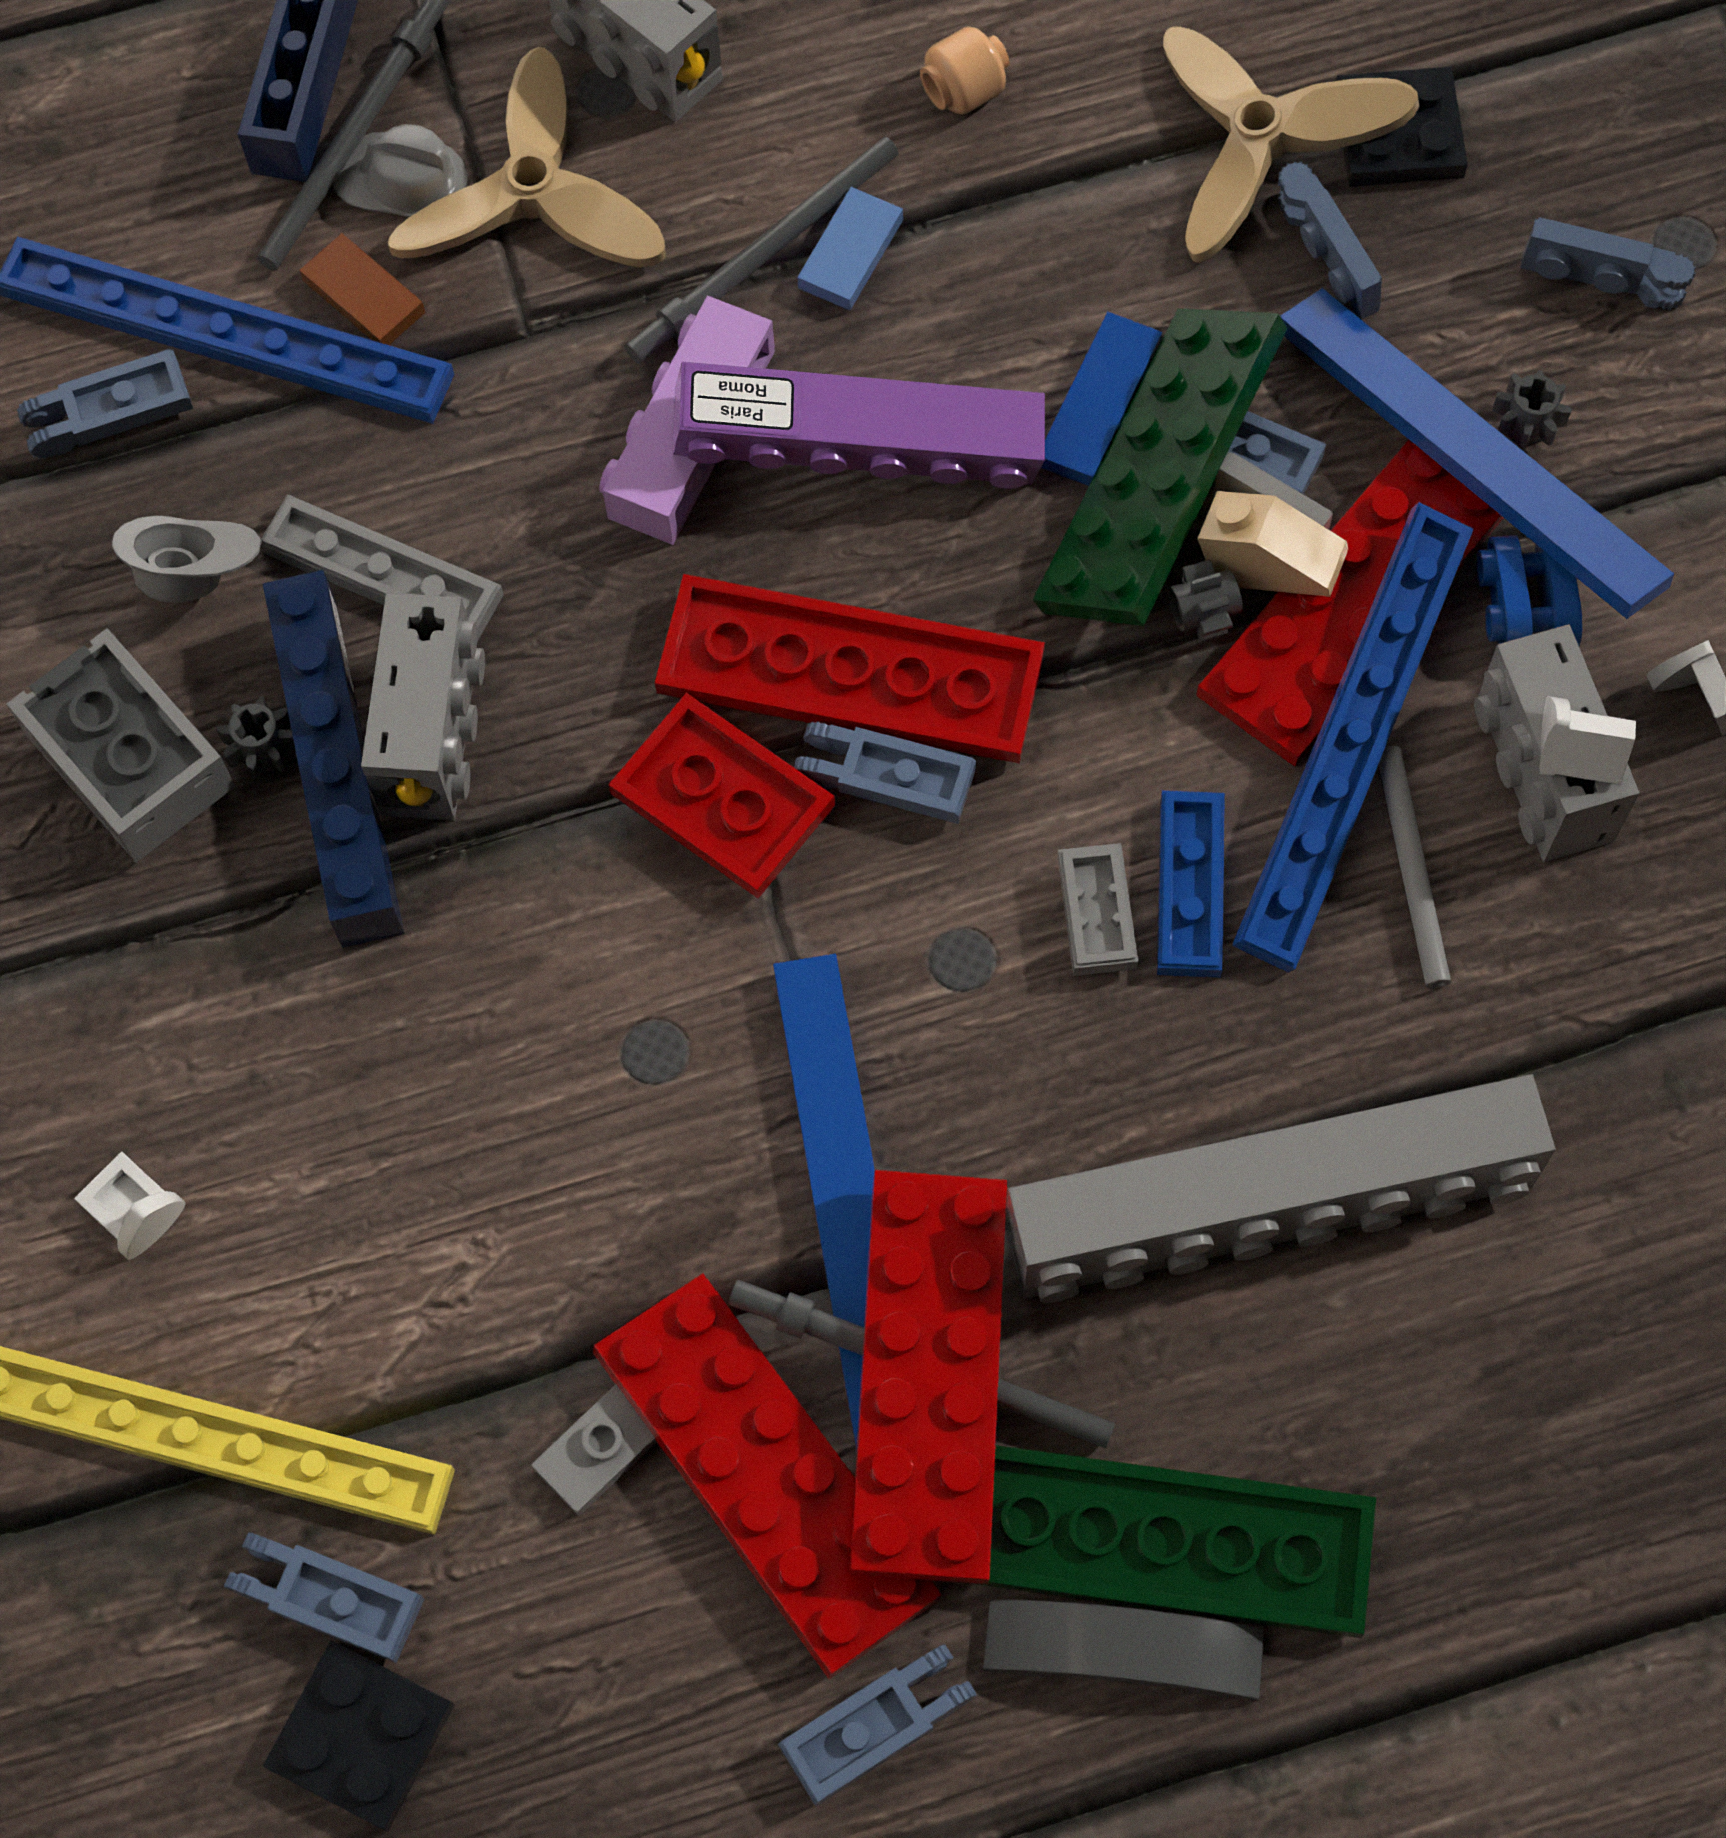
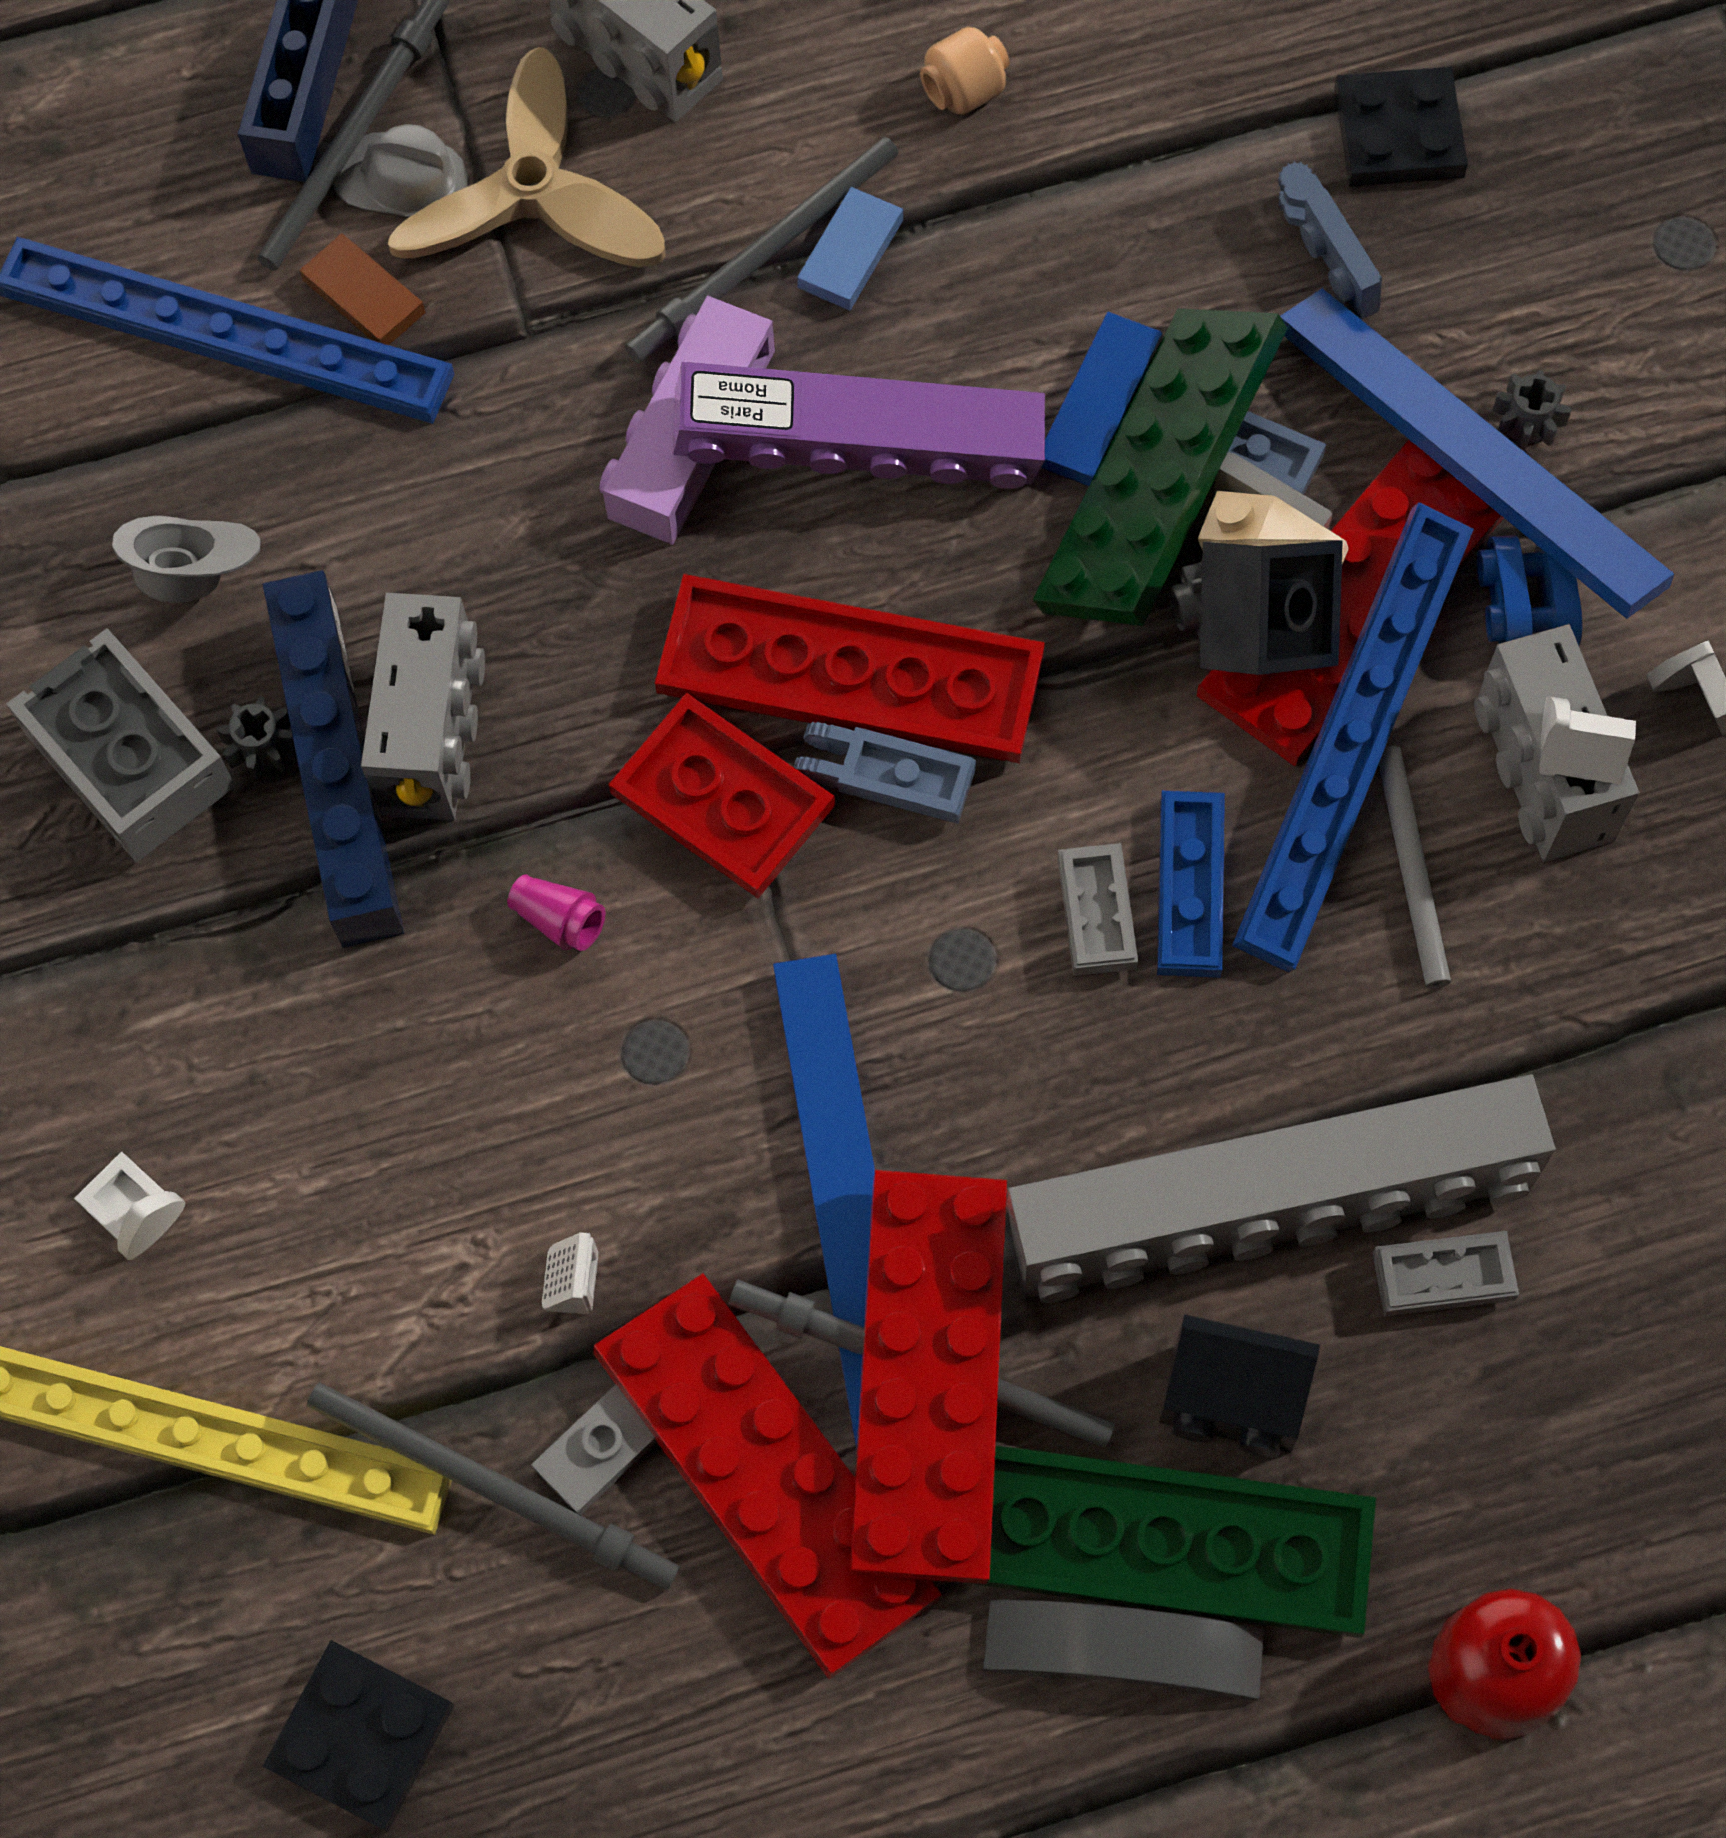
sand blue hinge [17,349,194,459] -> none
sand blue hinge [224,1532,424,1663] -> none
light grey tile [260,494,504,641] -> none
sand blue hinge [778,1644,977,1807] -> none
tan piece [1163,27,1419,263] -> none
sand blue hinge [1520,217,1696,311] -> none
none -> dark grey bar [306,1382,680,1591]
none -> dark pink cone [507,874,606,951]
none -> white slope [542,1233,599,1314]
none -> black slope [1159,1314,1321,1458]
none -> black slope [1199,539,1343,675]
none -> light grey plate [1373,1231,1519,1317]
none -> red cylinder [1428,1588,1581,1741]

